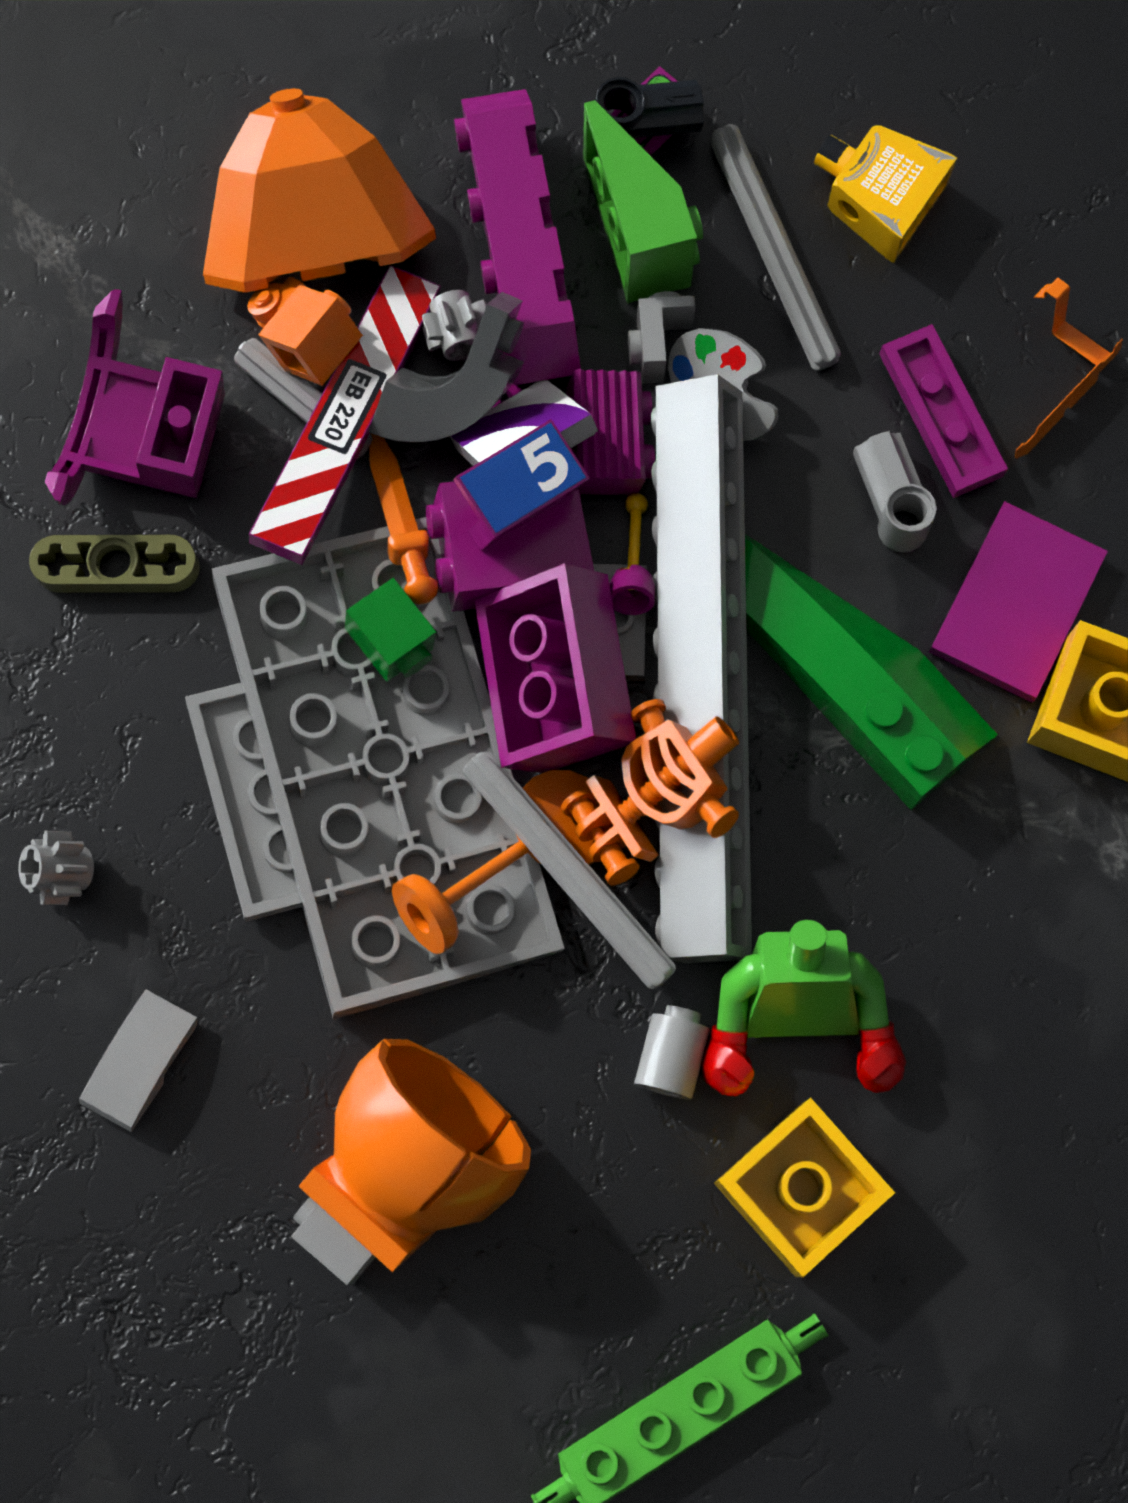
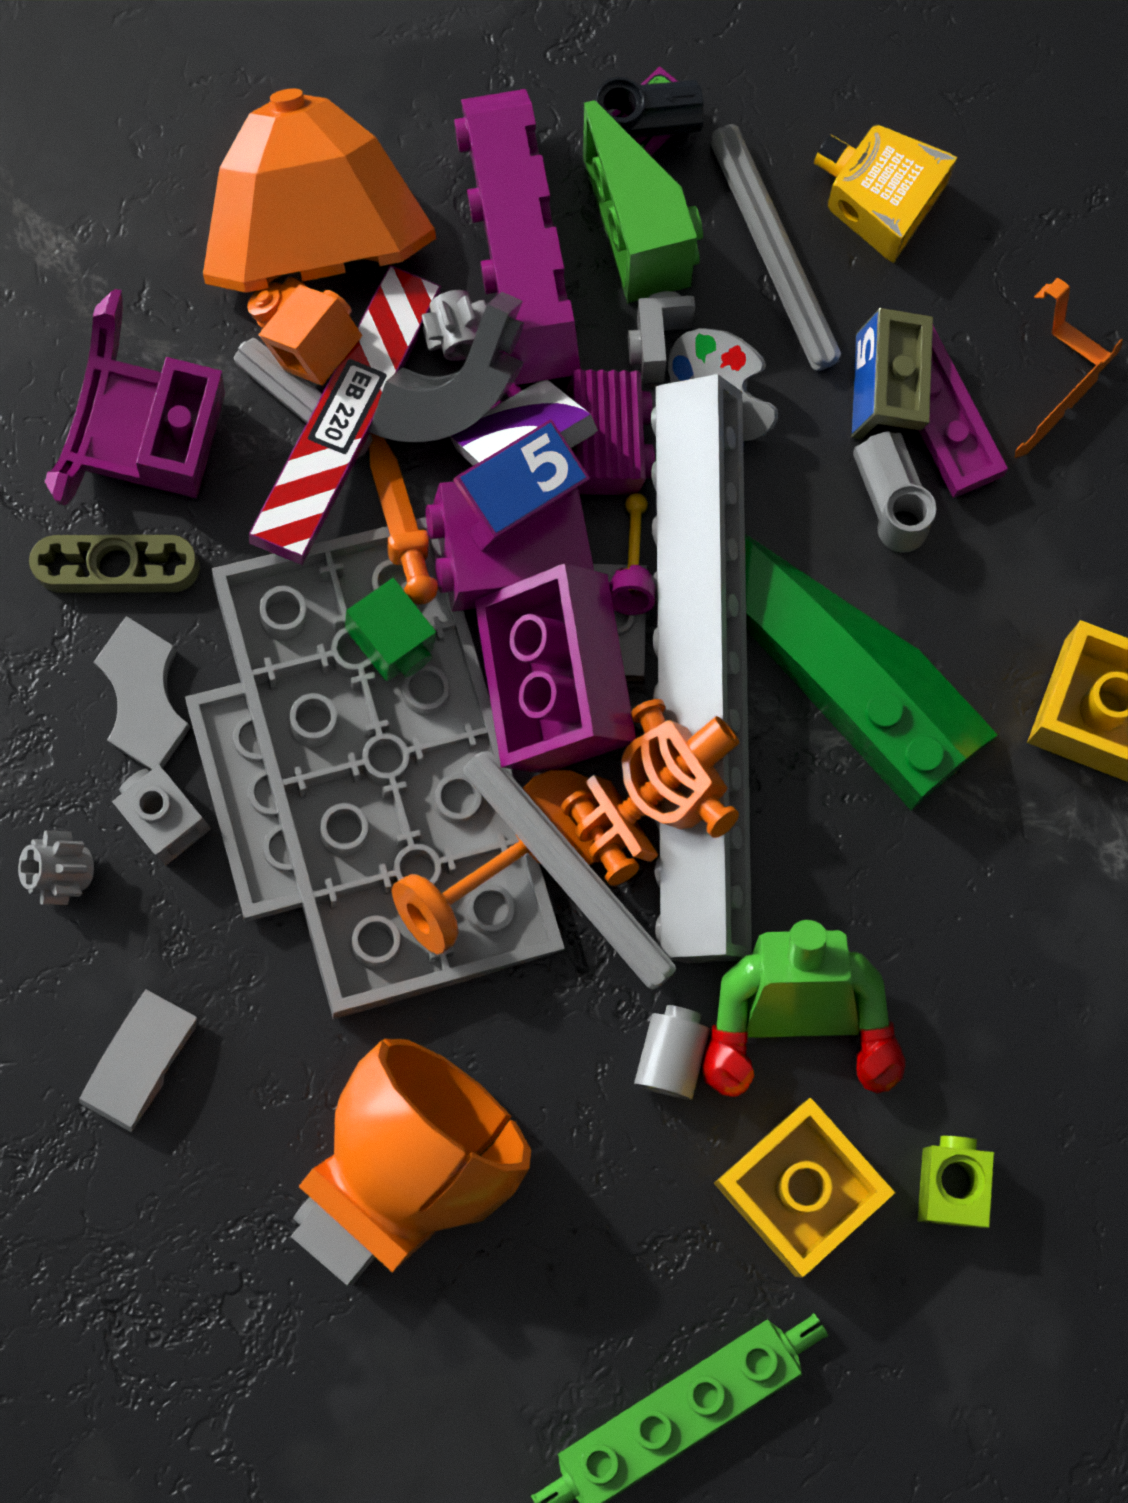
magenta tile [929,501,1108,703] -> none
none -> light grey tile [93,616,191,770]
none -> light grey brick [112,764,211,865]
none -> olive panel [851,308,933,439]
none -> lime brick [917,1136,994,1228]

